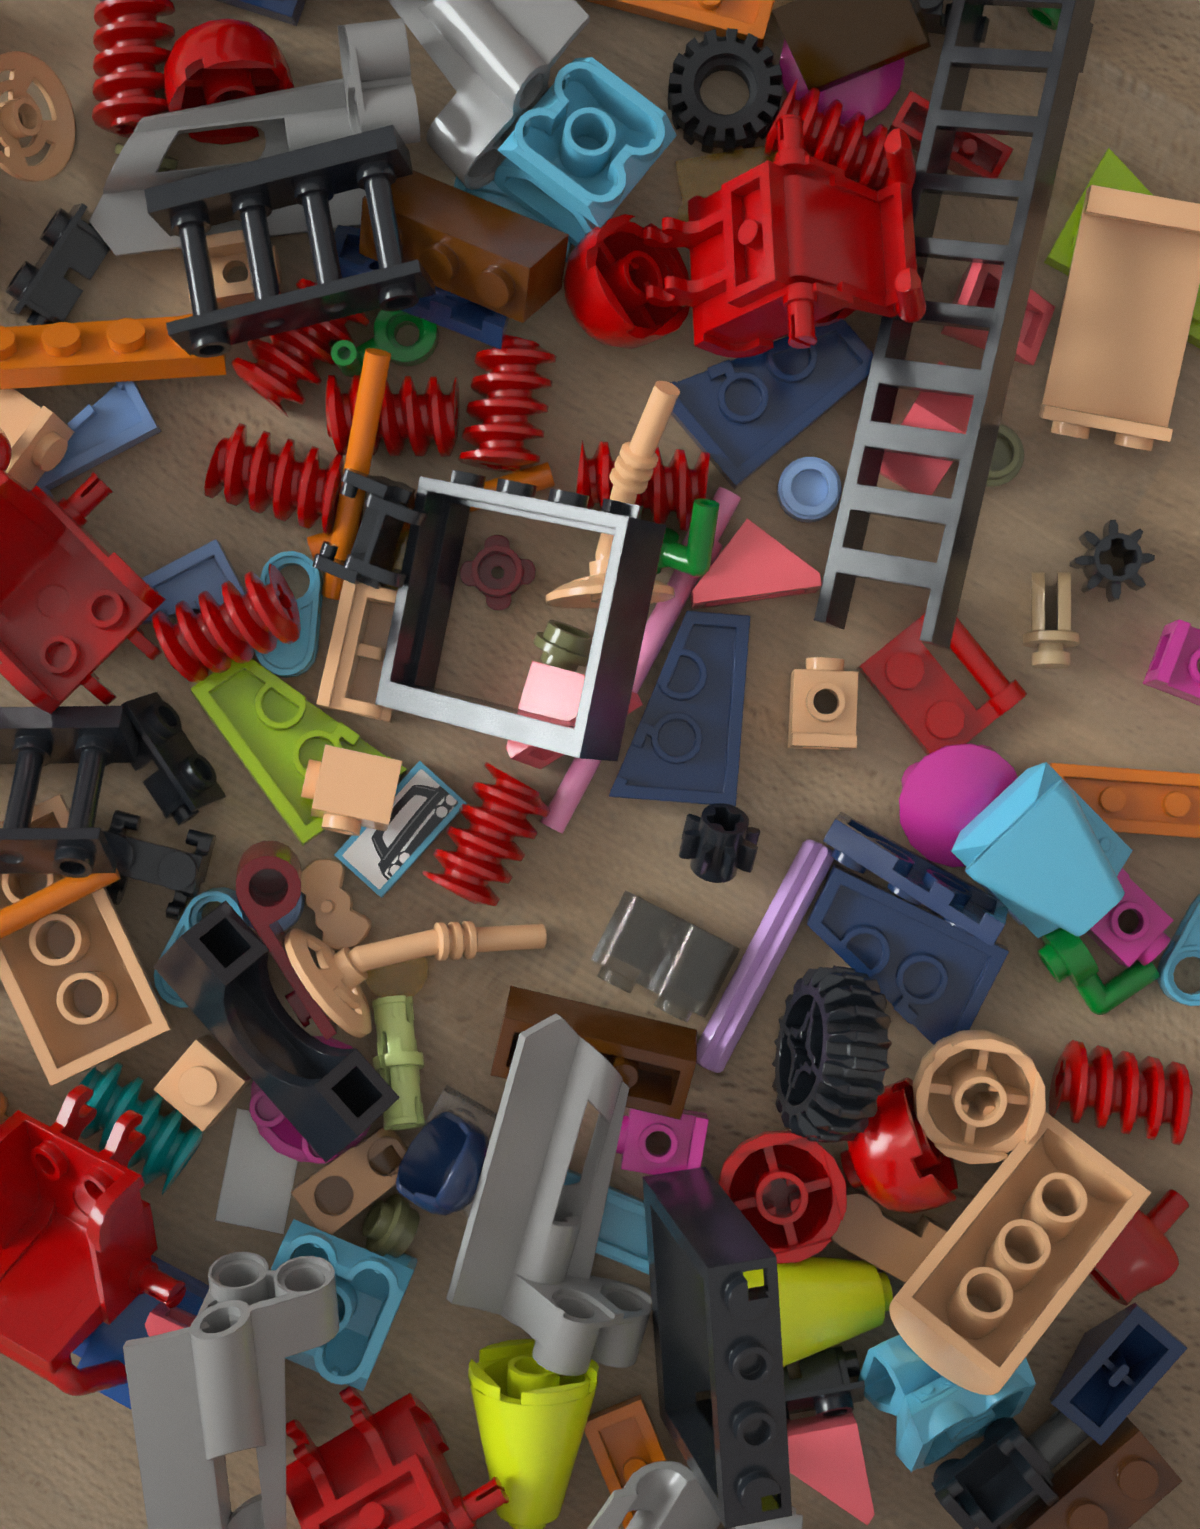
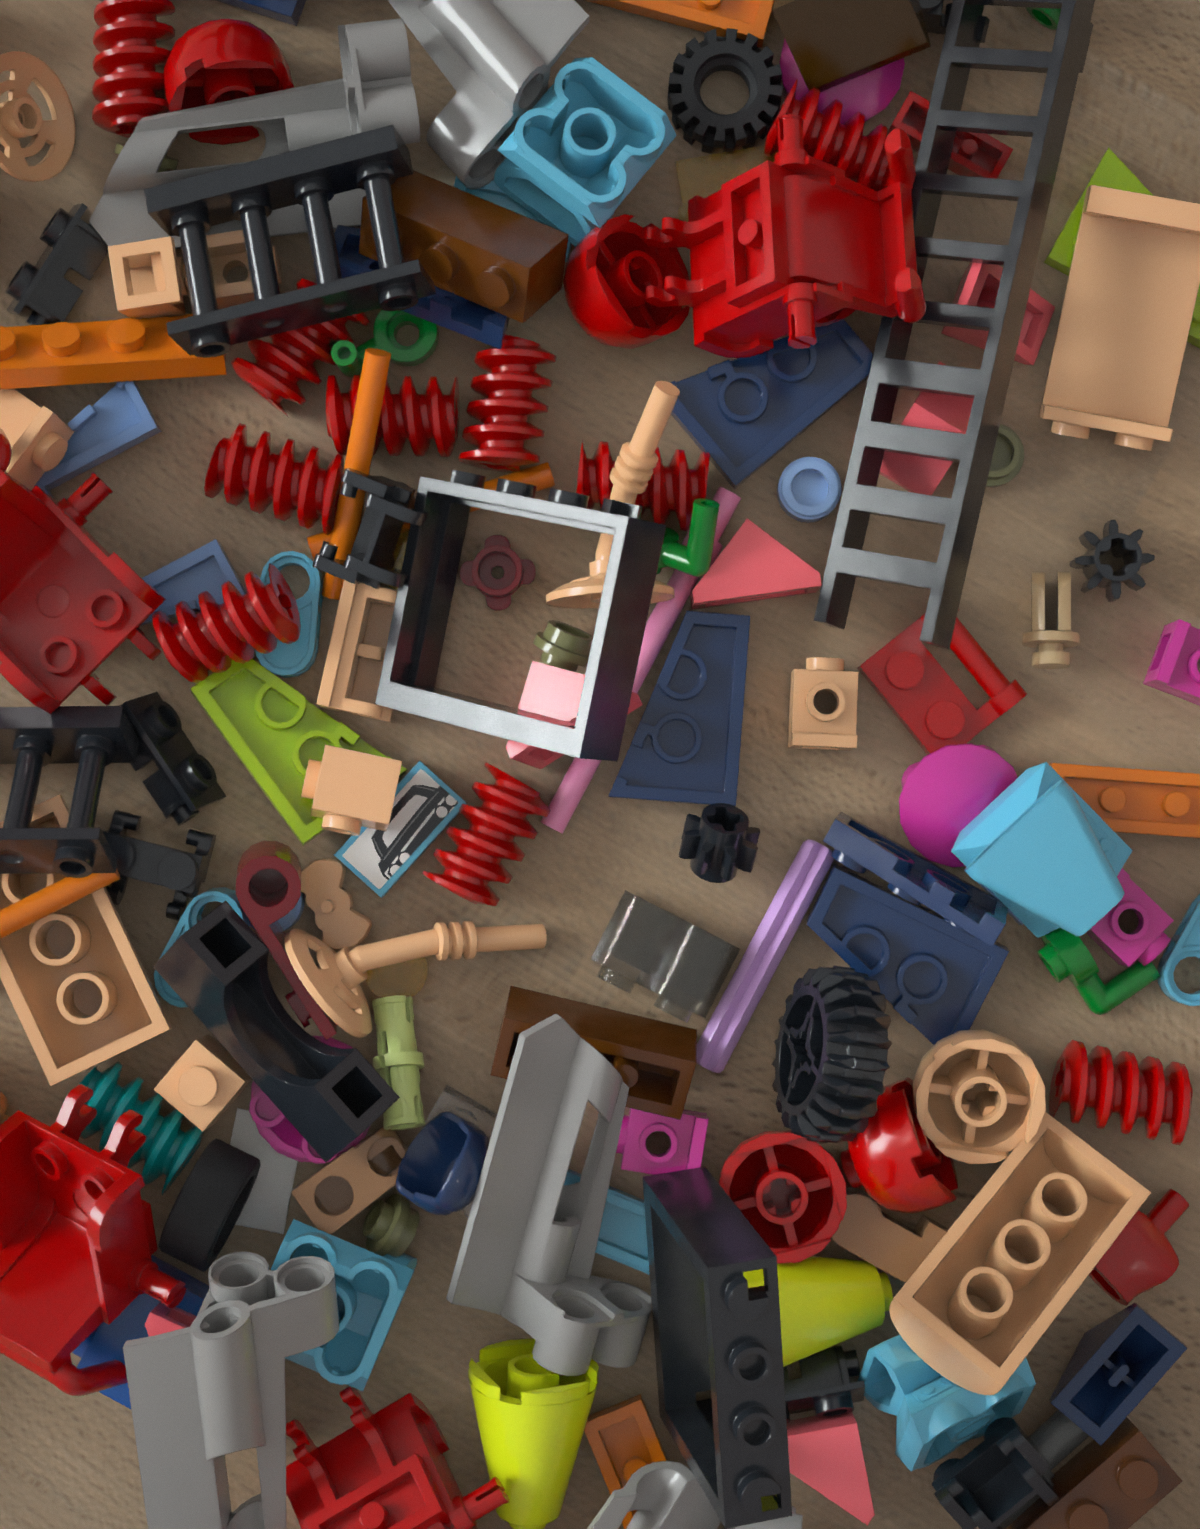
none -> light nougat brick [108,236,189,319]
none -> black tyre [158,1138,261,1272]

